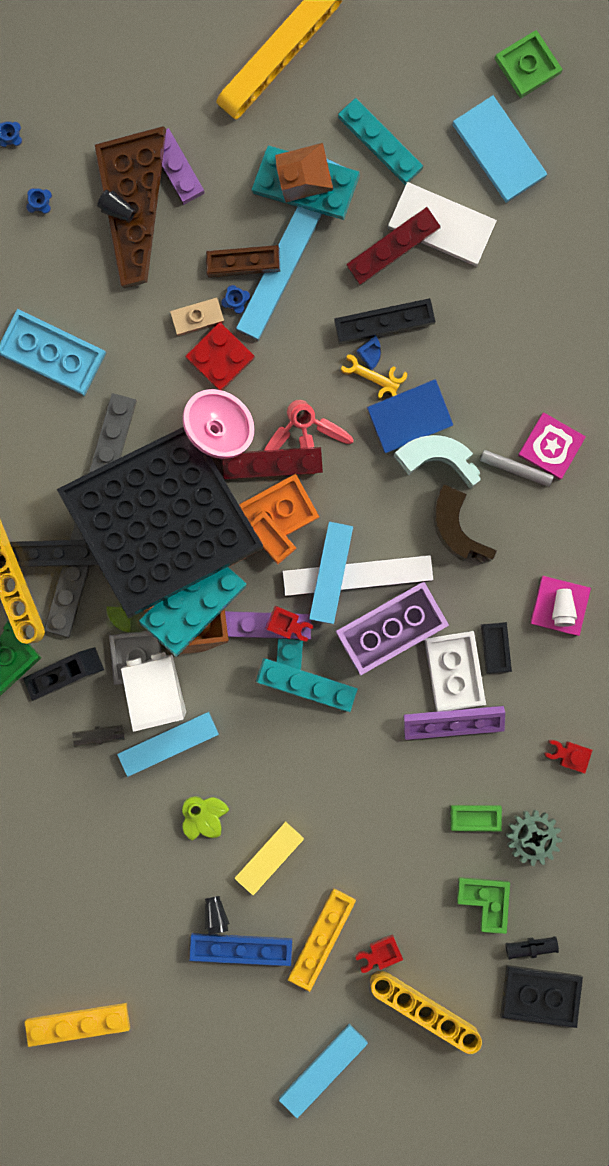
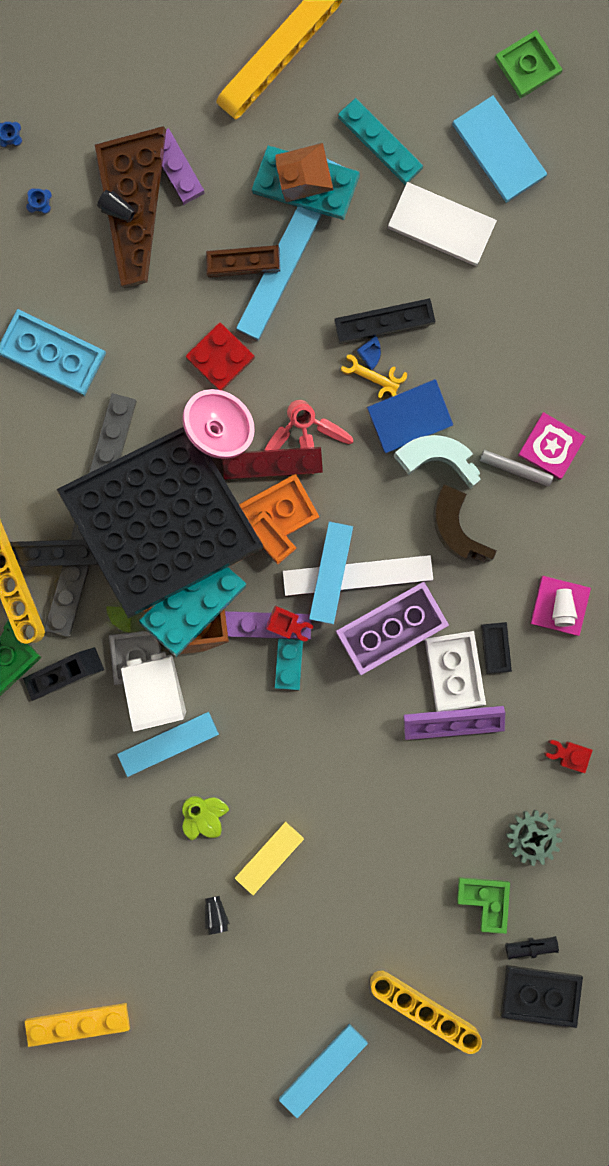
clear smoke pin [72,724,125,748] -> none
tan plate [170,298,224,336] -> none
blue plate [190,933,292,966] -> none
blue plate [221,285,250,314] -> none
teal plate [255,658,358,712] -> none
yellow tile [288,888,356,992] -> none
dark red plate [346,207,441,286] -> none
red plate [355,934,403,973] -> none
bright green tile [450,805,502,831] -> none

